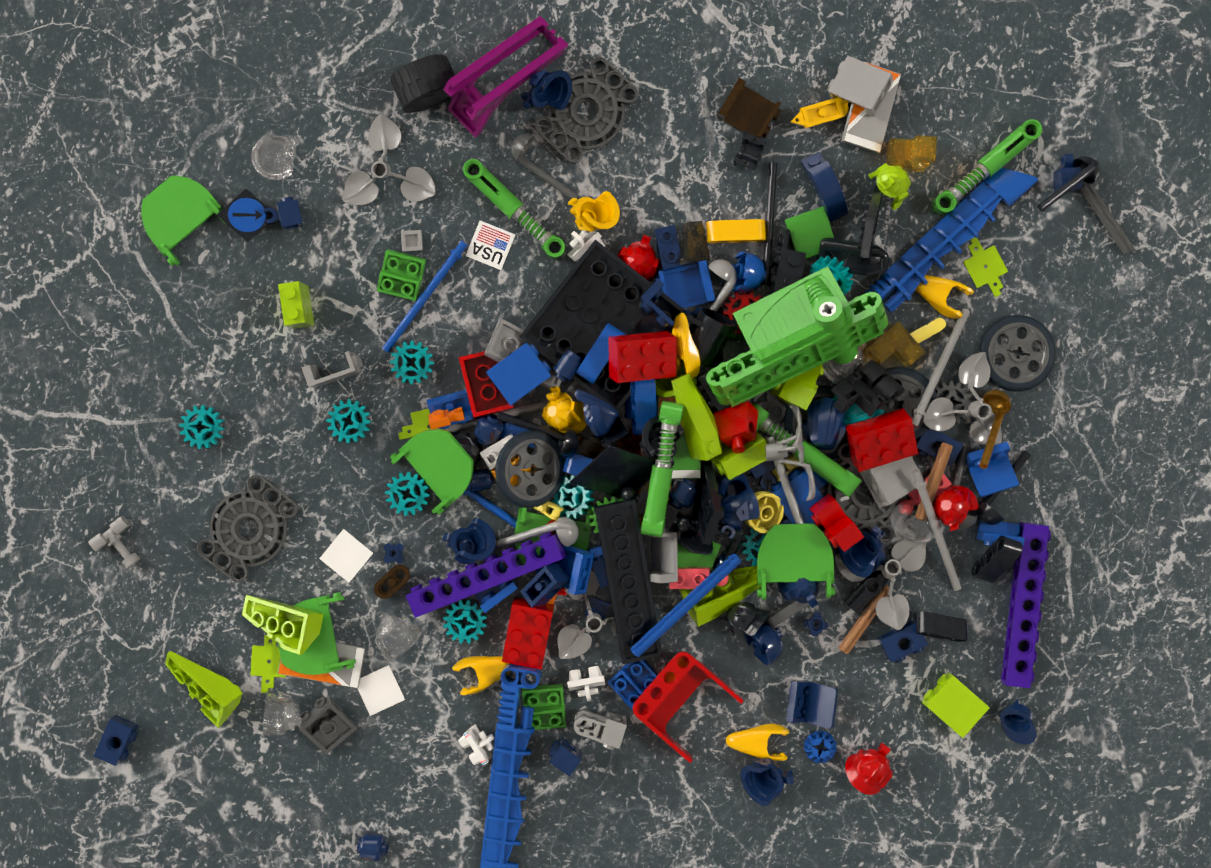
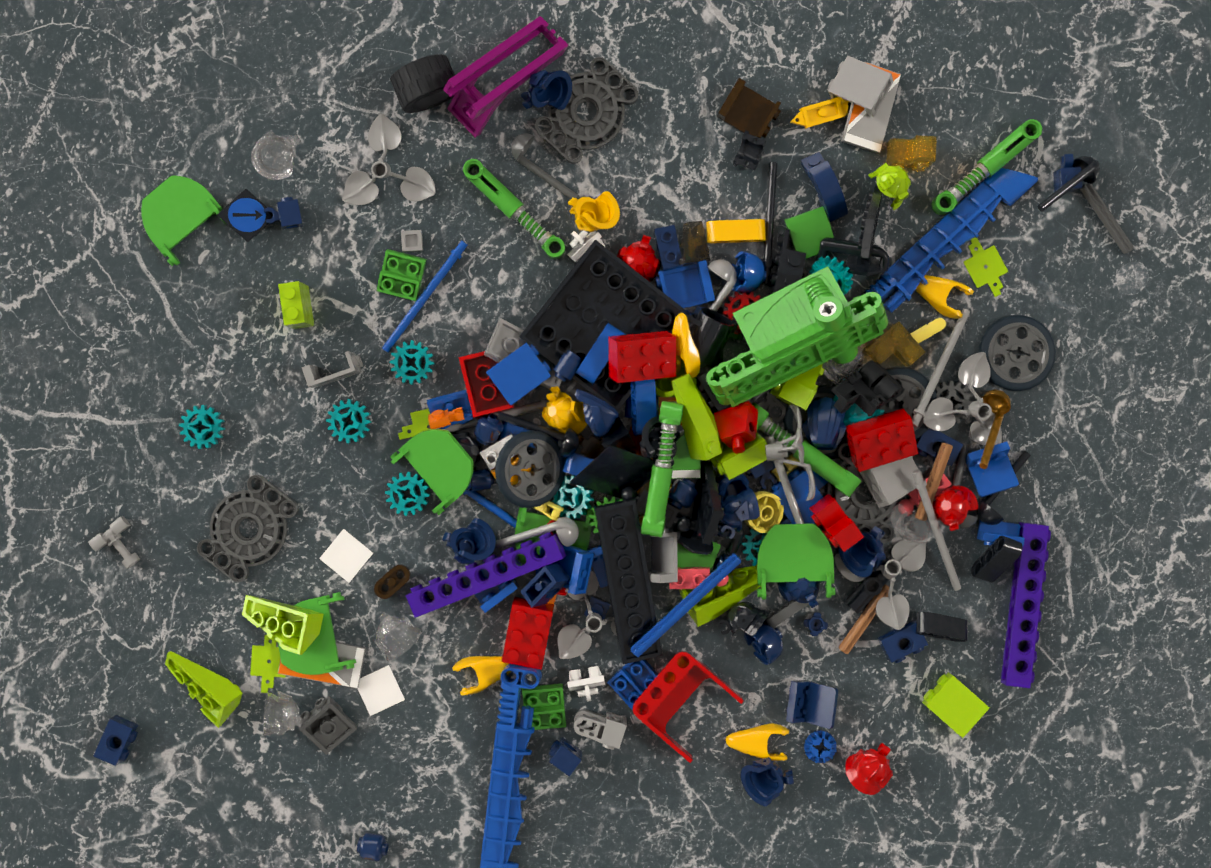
dark blue plate [383,543,404,563] -> none
teal gear [443,599,487,644] -> none
white hips [459,724,495,765] -> none
sticker [466,221,515,270] -> none
dark blue bracket [640,279,675,328] -> none
dark blue piece [999,700,1037,745] -> none

